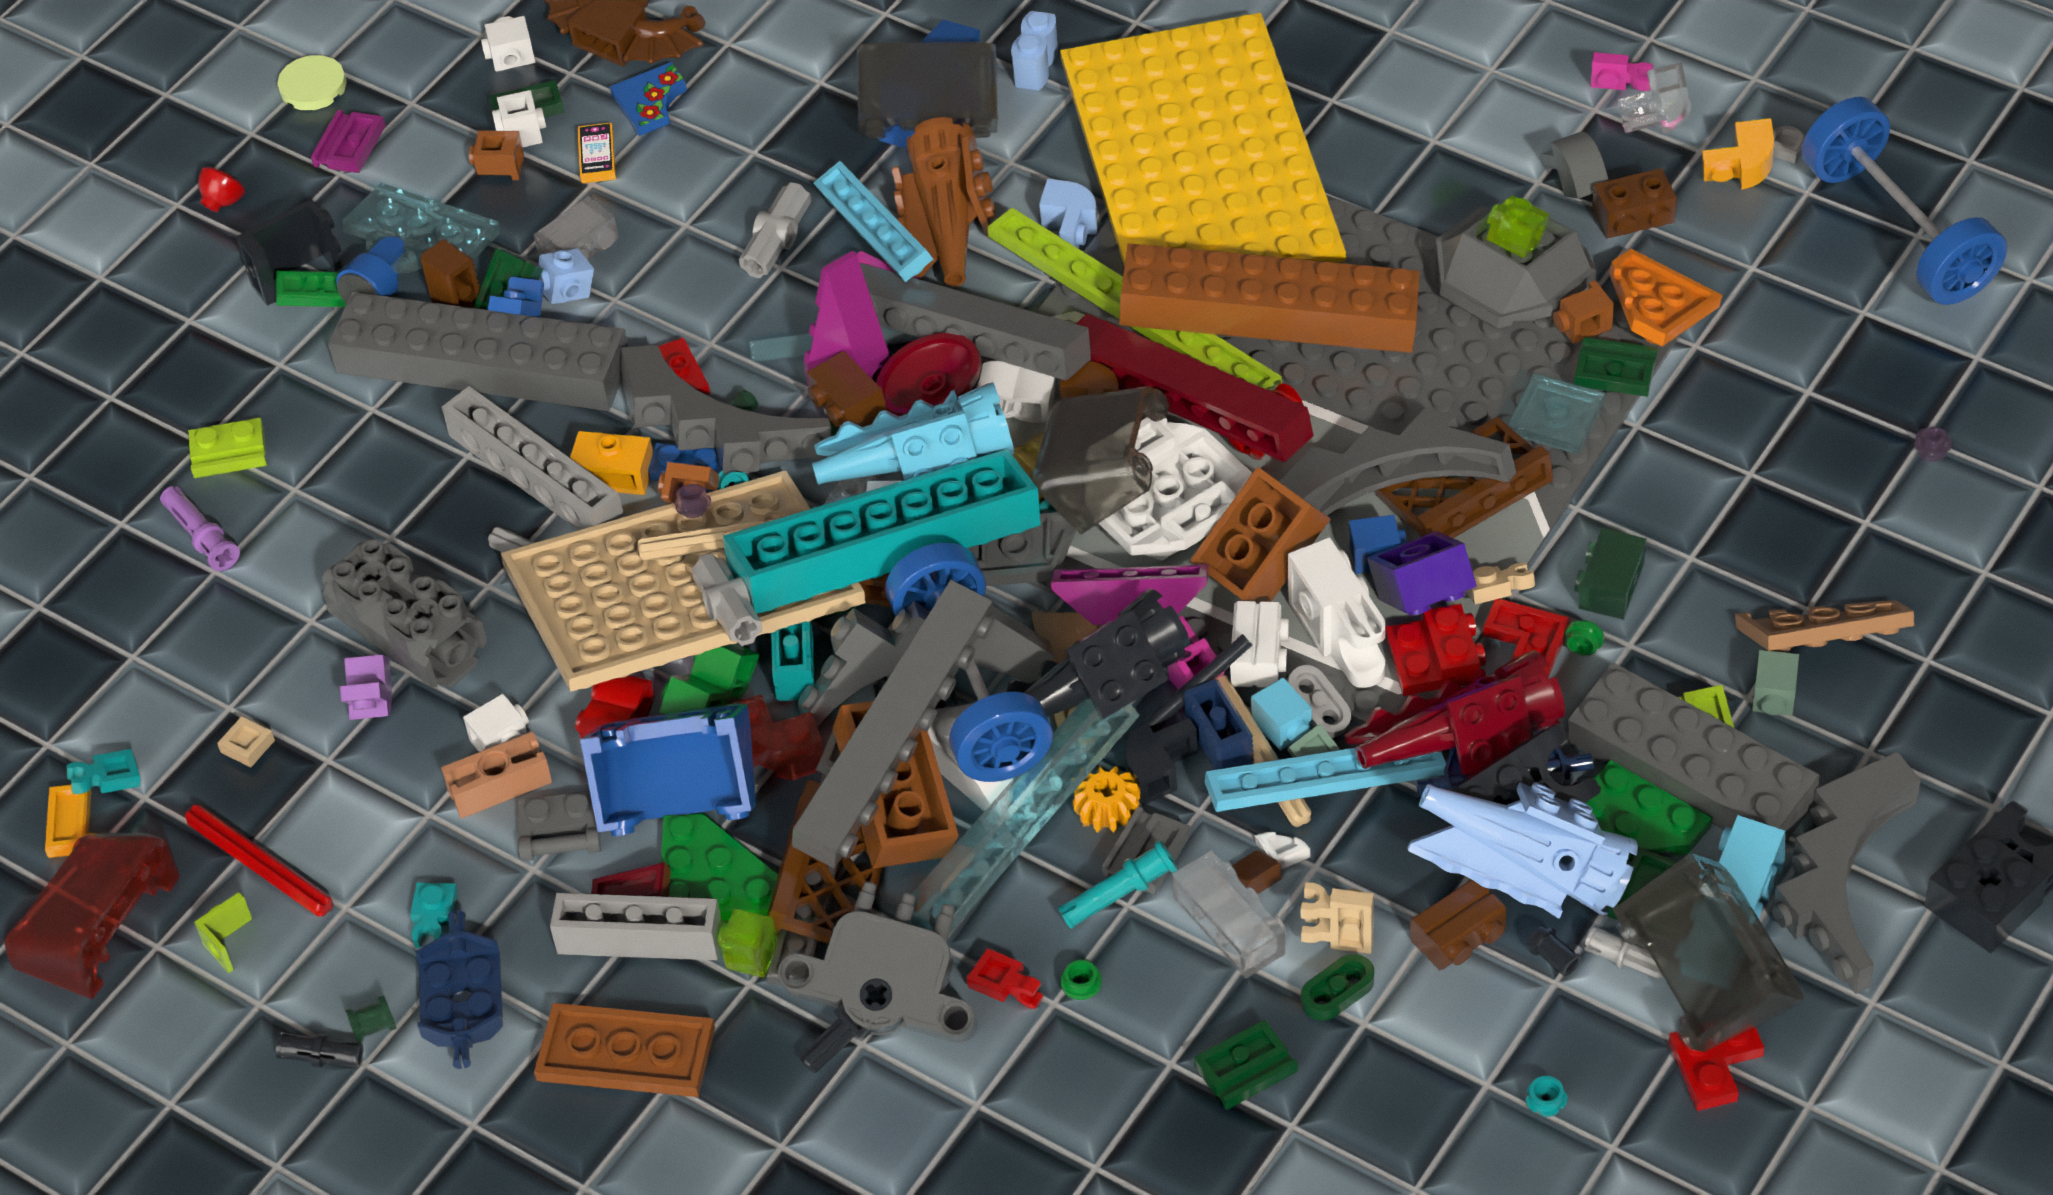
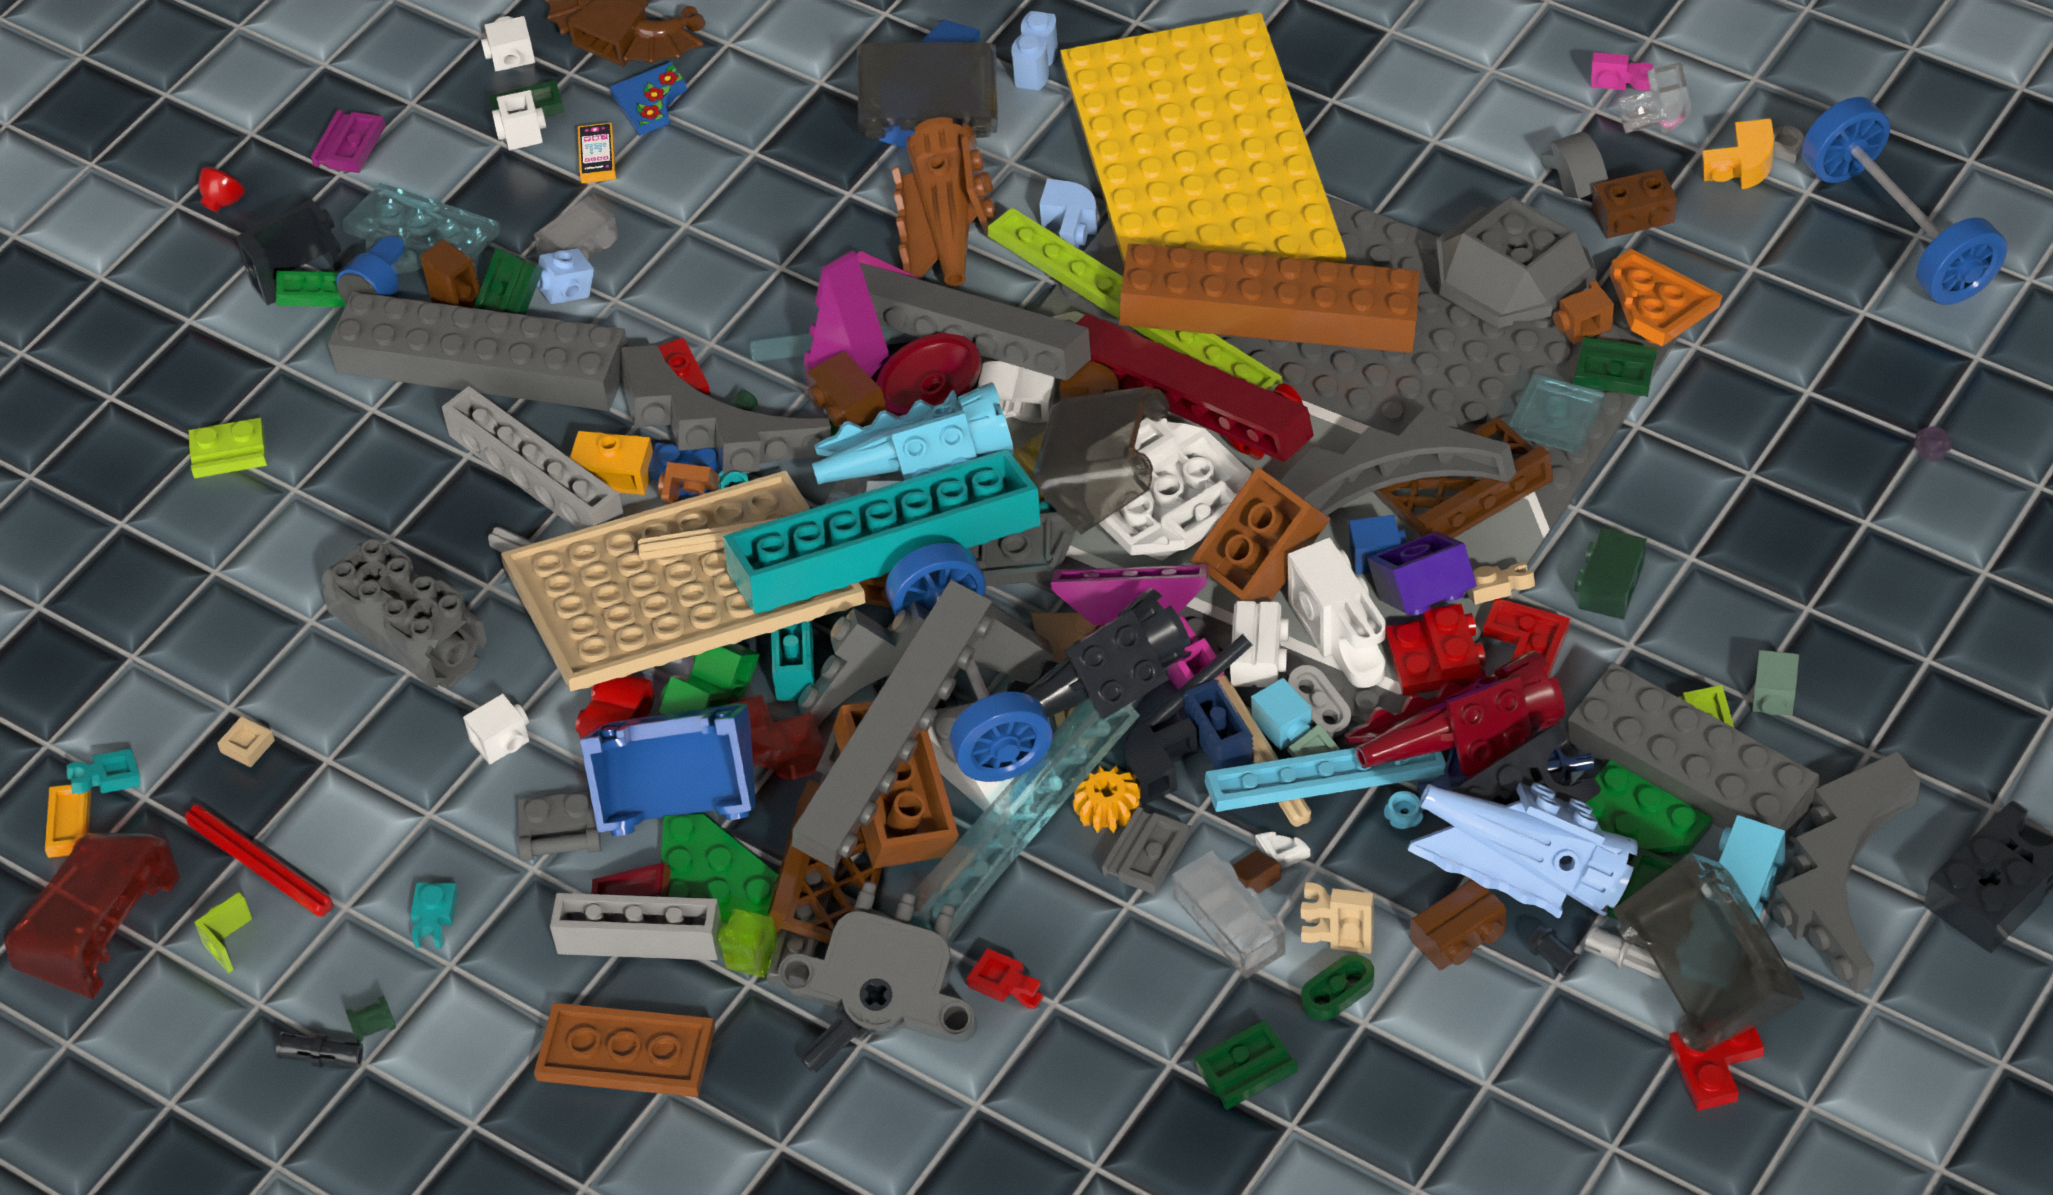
medium lavender pin [160,486,240,571] -> none
yellowish green tile [277,55,347,110] -> none
medium lavender brick [340,655,392,720] -> none
dark blue plate [416,910,503,1069] -> none
nougat piece [441,731,552,819] -> none
dark orange brick [469,131,525,180] -> none
blue bracket [488,277,544,317] -> none
plate [674,484,711,518] -> none
light grey piece [691,553,762,646] -> none
light grey piece [739,182,812,279] -> none
medium azure plate [813,161,933,282] -> none
teal pin [1058,839,1178,929] -> none
green plate [1061,960,1102,1000] -> none
clear neon green brick [1486,195,1550,258] -> none
teal plate [1525,1076,1568,1117] -> none
green plate [1565,620,1605,656] -> none
medium nougat wing [1735,600,1914,653] -> none
none -> medium azure plate [1384,791,1424,829]

